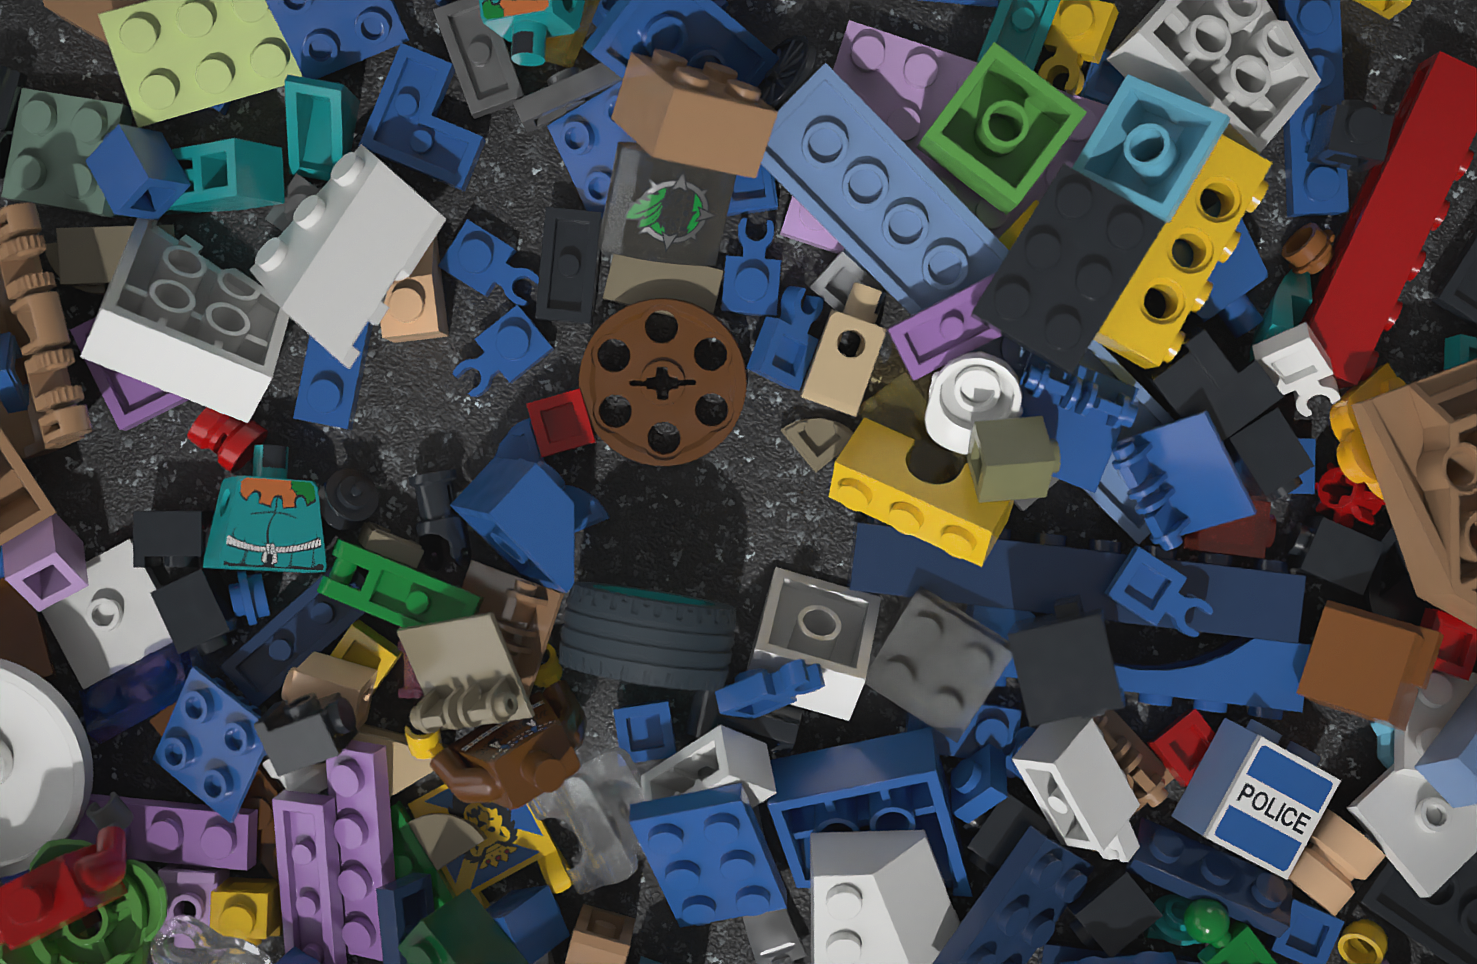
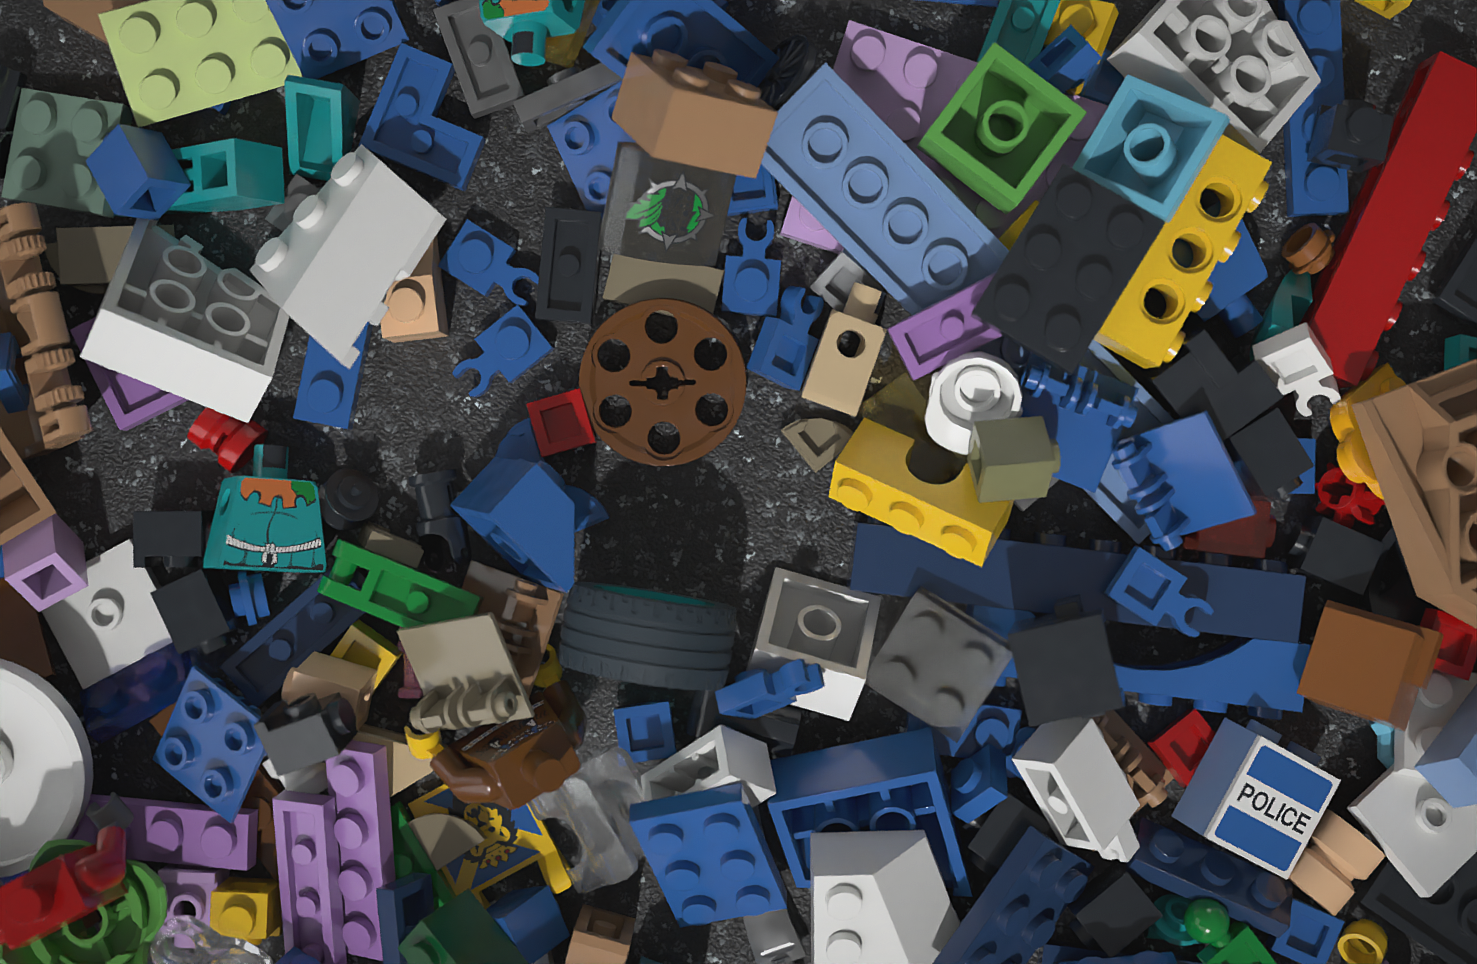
none -> blue plate [1028,25,1102,94]

